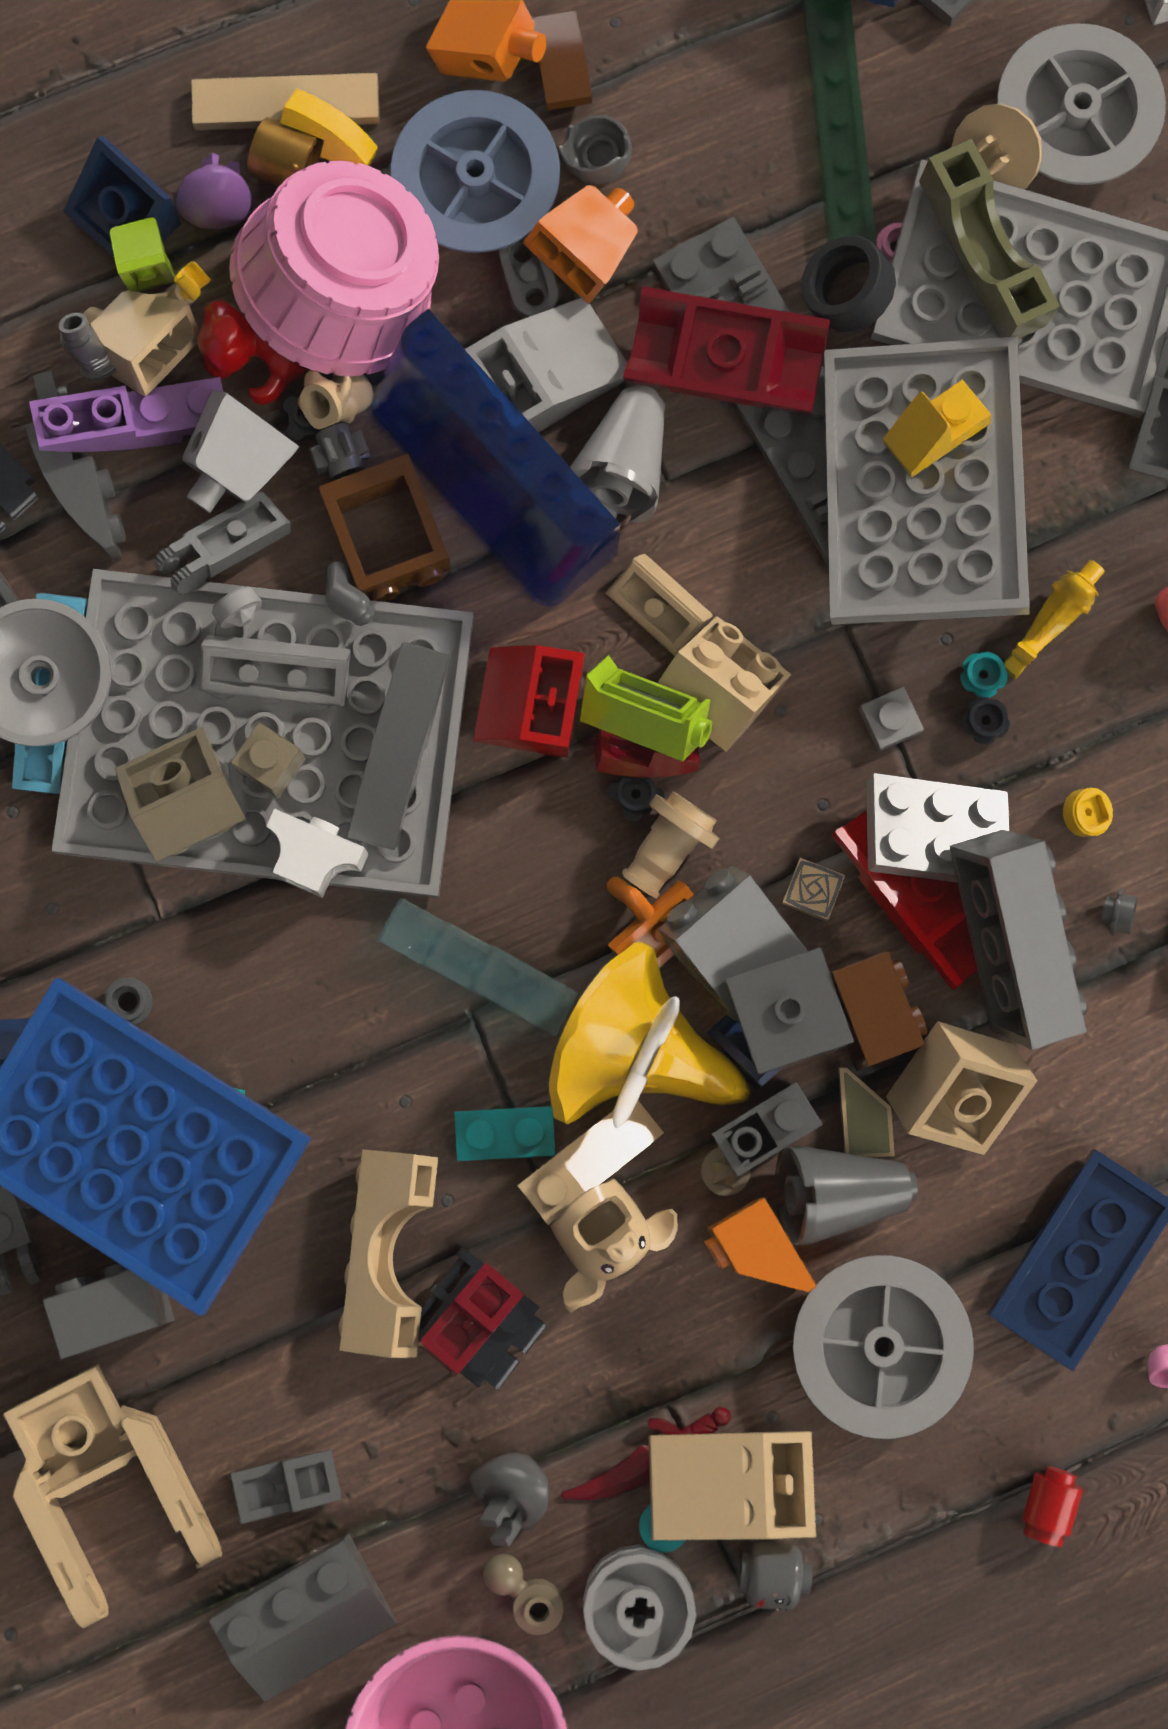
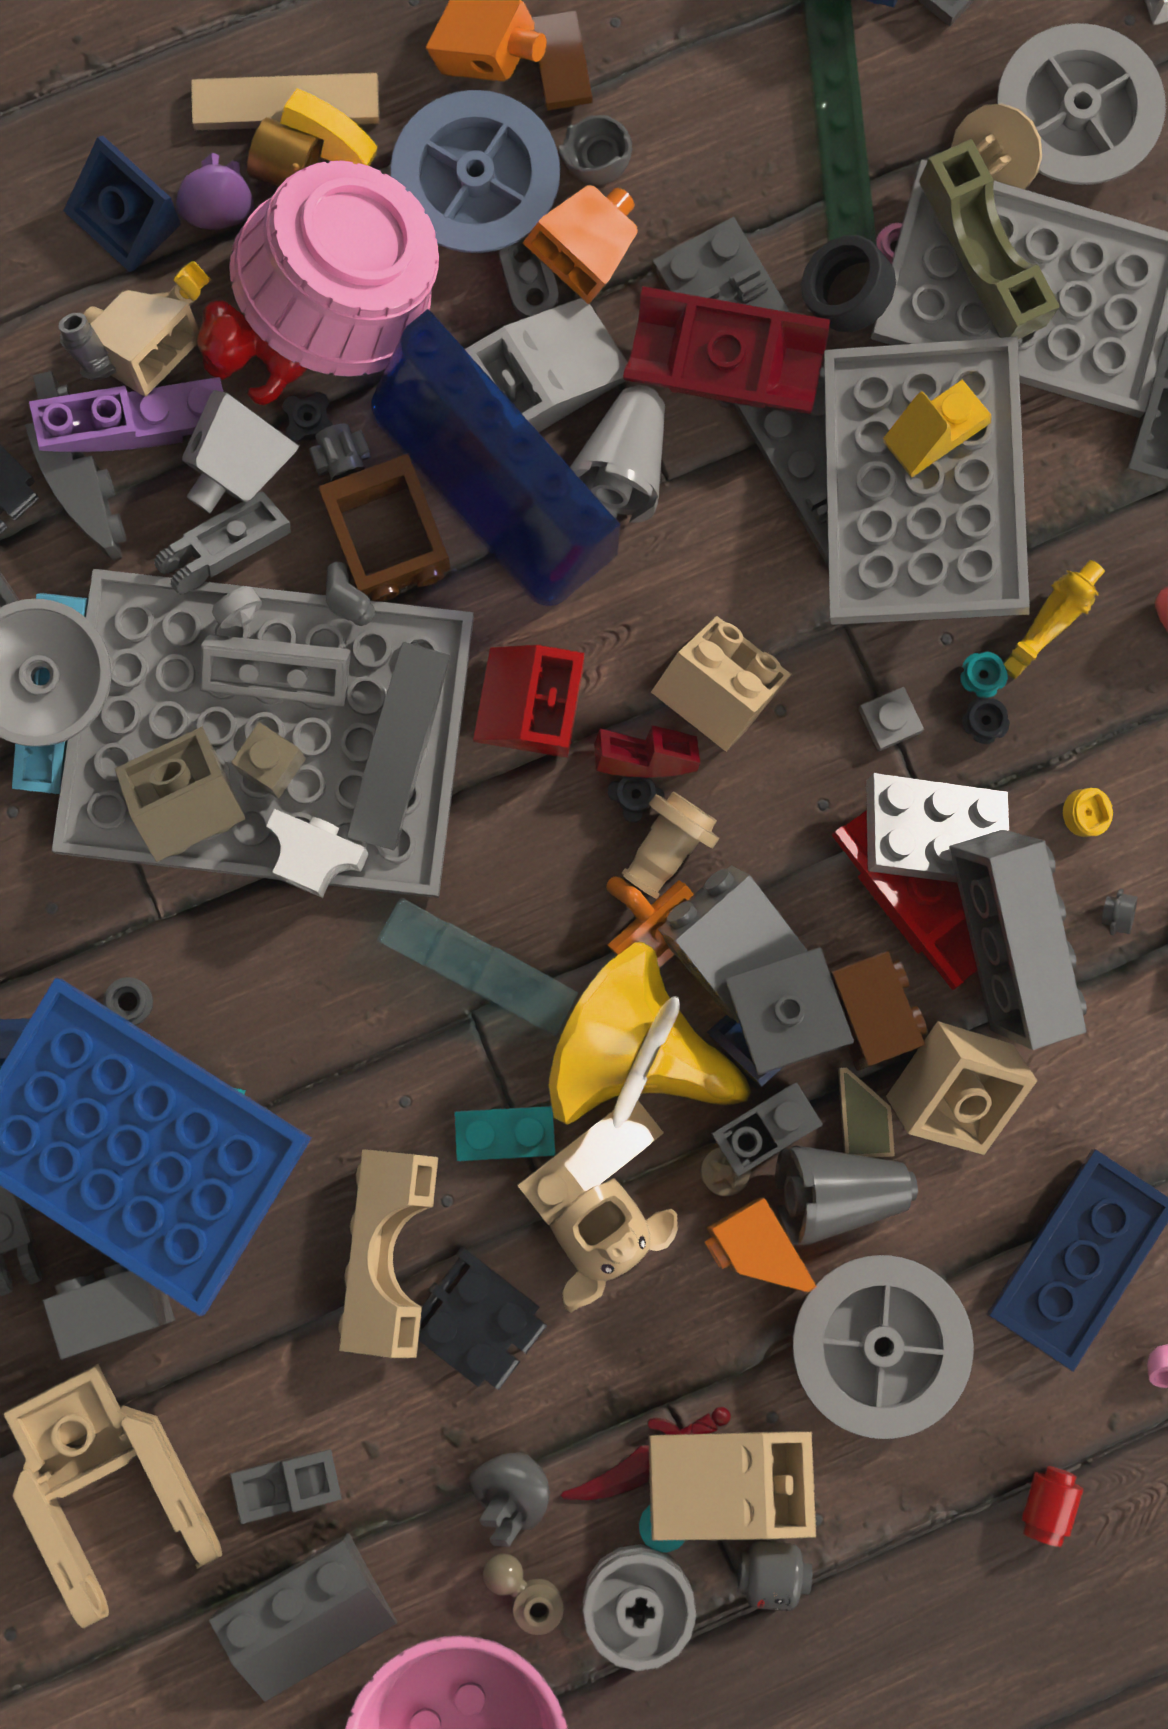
lime slope [110,218,175,292] -> none
tan animal [297,370,374,429] -> none
dark red slope [418,1262,524,1377] -> none
lime window [580,655,712,761] -> none
tan slope [605,554,713,656] -> none
tile [782,858,845,922] -> none

